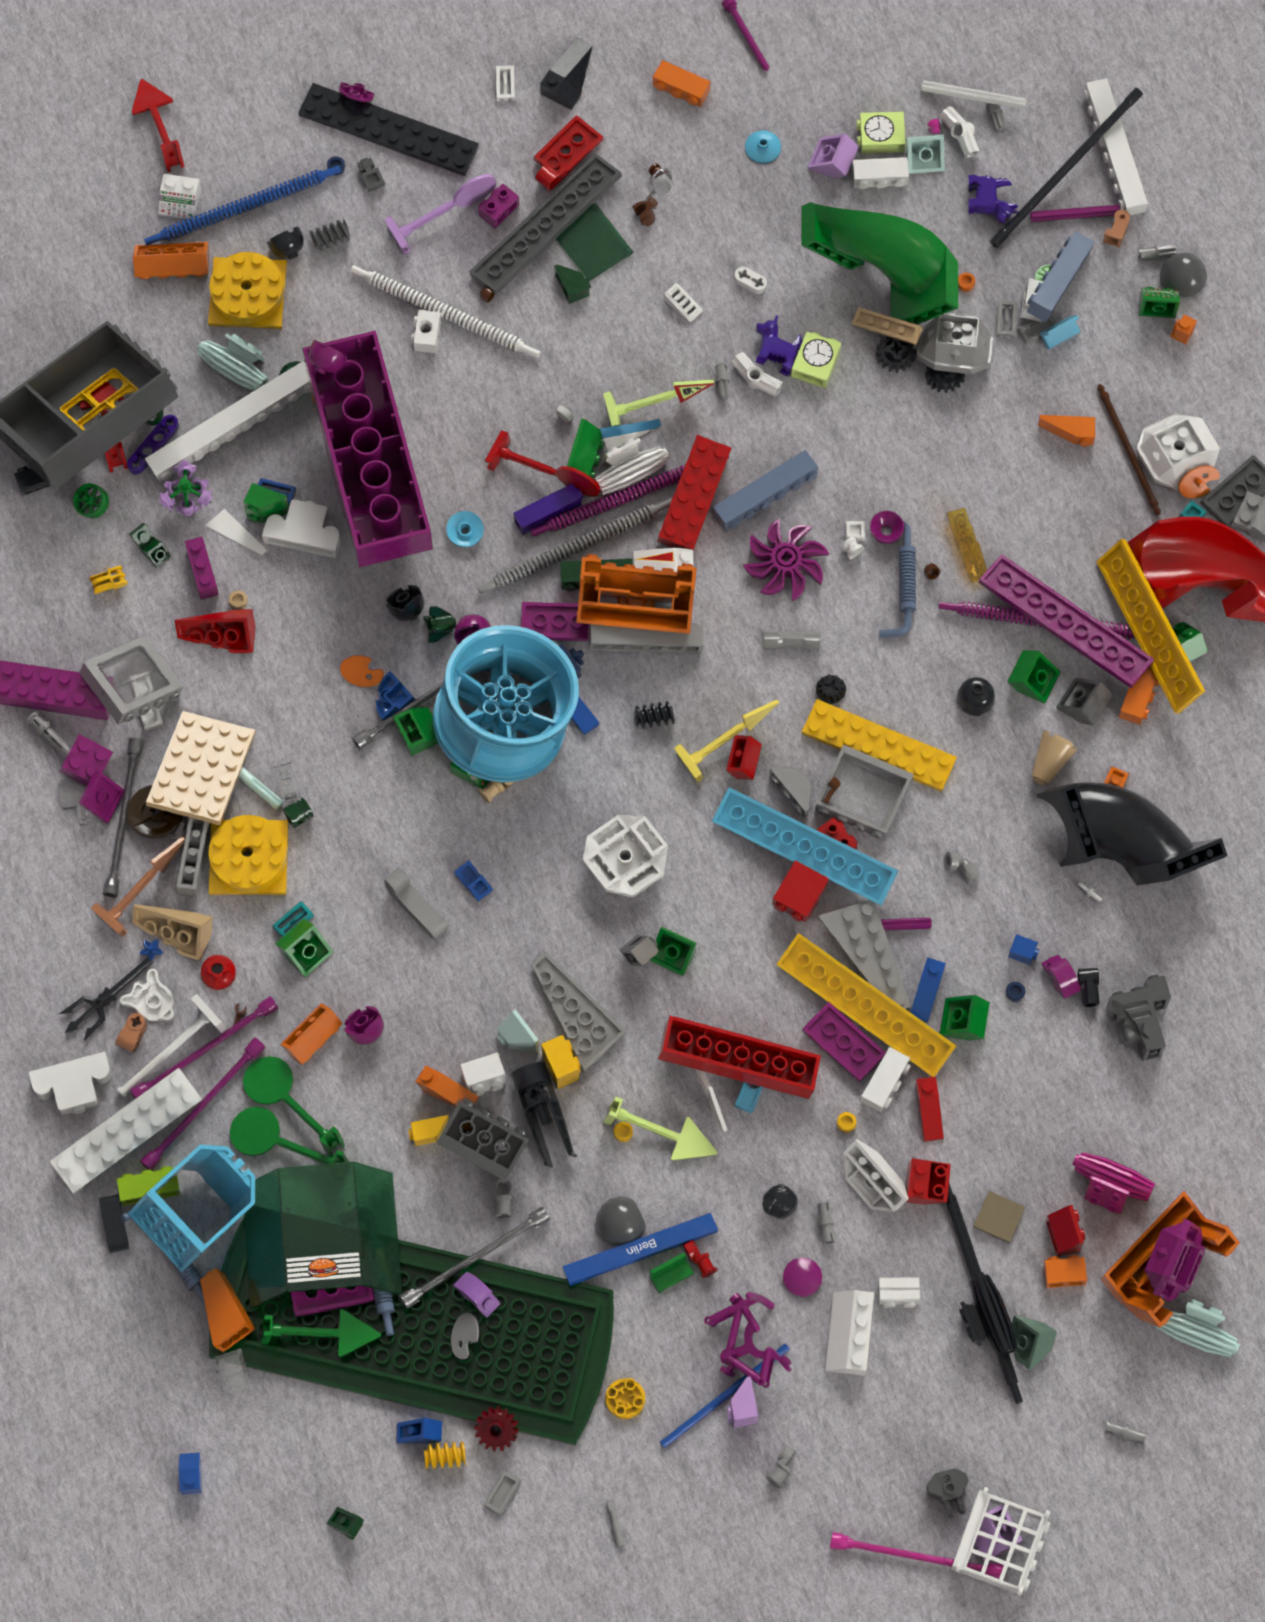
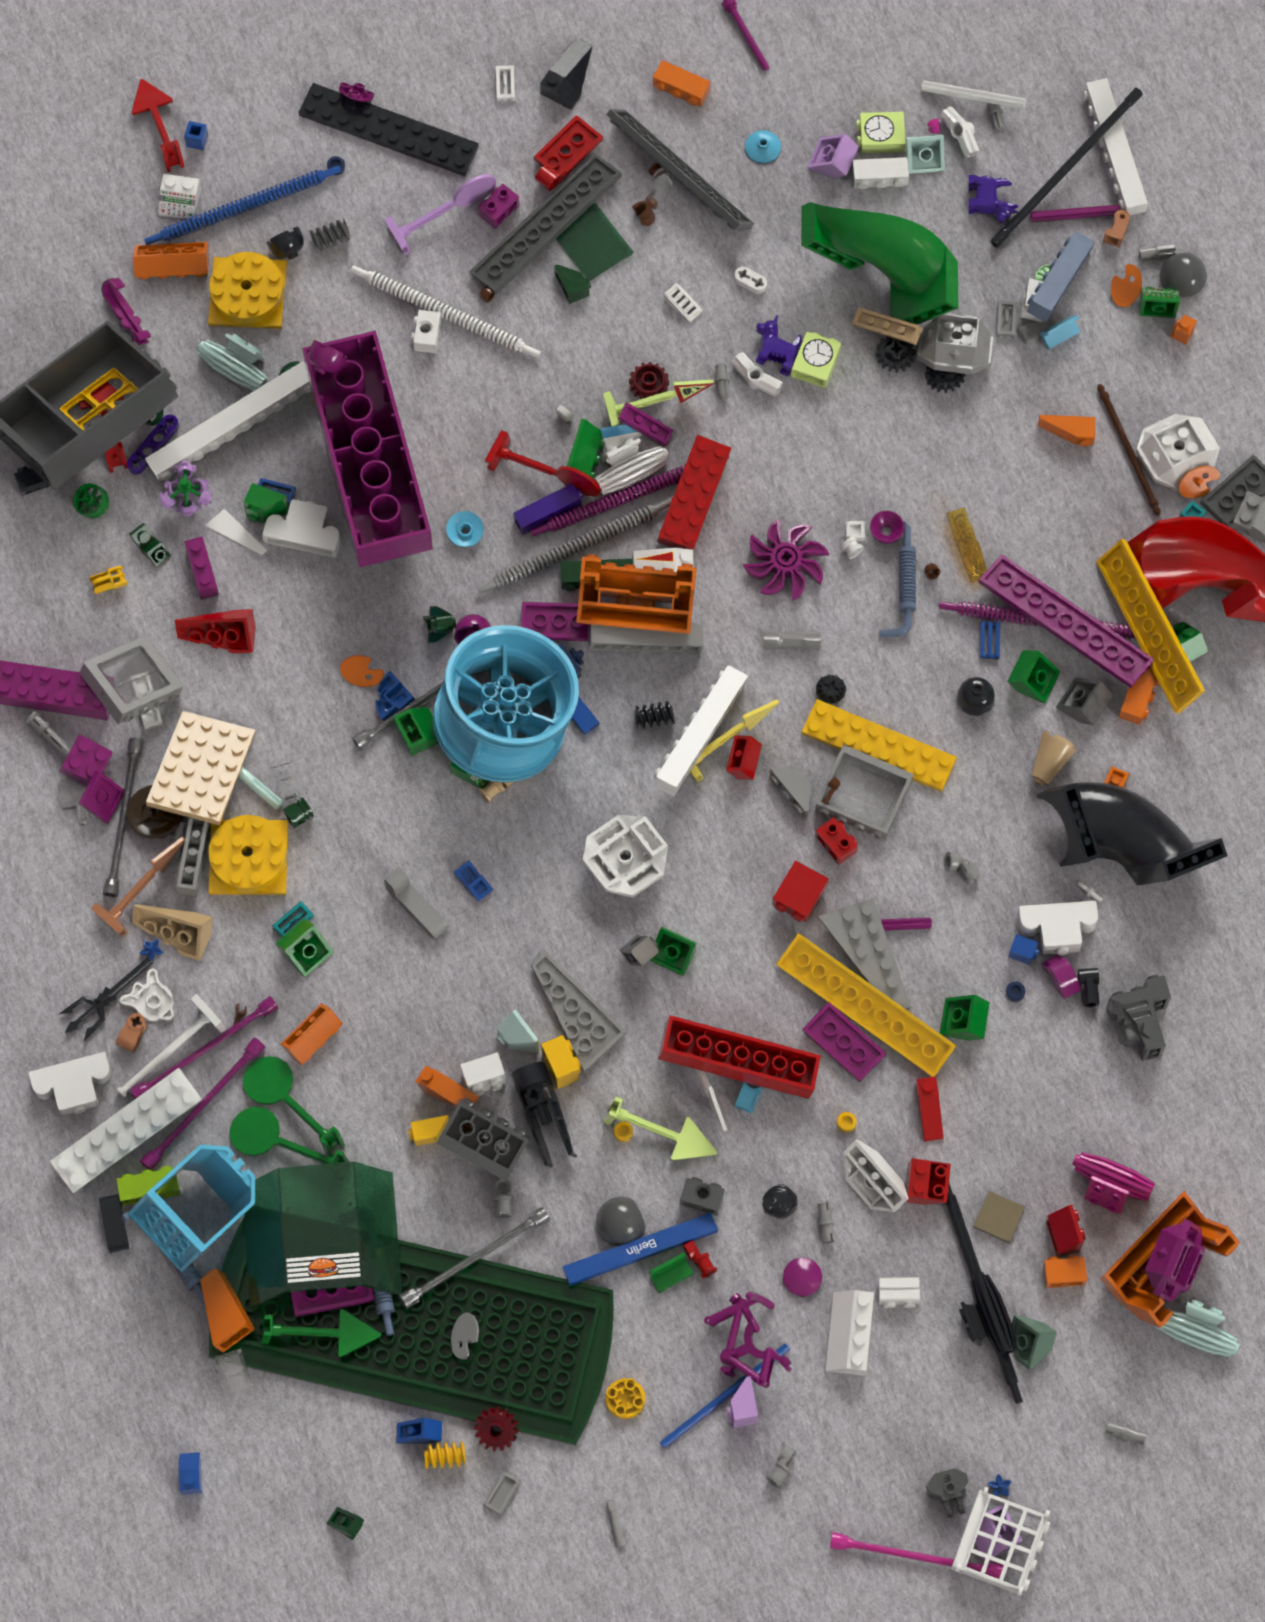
red piece [201,955,236,990] -> none
tan tile [228,590,248,610] -> none
magenta cylinder [344,1006,384,1045] -> none
dark grey plate [357,157,385,192] -> none
black cylinder [386,585,424,621] -> none
medium lavender brick [453,1272,501,1318] -> none
sand blue brick [712,450,818,531] -> none
medium azure plate [712,787,899,906] -> none
white brick [860,1047,911,1112] -> none
blue slope [910,957,946,1023] -> none
orange tile [958,272,975,292] -> none
none -> magenta piece [101,278,151,345]
none -> blue brick [184,121,208,151]
none -> dark grey plate [606,109,755,230]
none -> magenta tile [617,402,674,447]
none -> dark red gear [629,362,669,399]
none -> white brick [653,665,748,797]
none -> dark grey brick [680,1177,725,1216]
none -> blue tile [980,621,1000,659]
none -> blue plant [987,1473,1011,1496]
none -> white brick [1018,901,1098,955]
none -> orange piece [1111,264,1142,307]

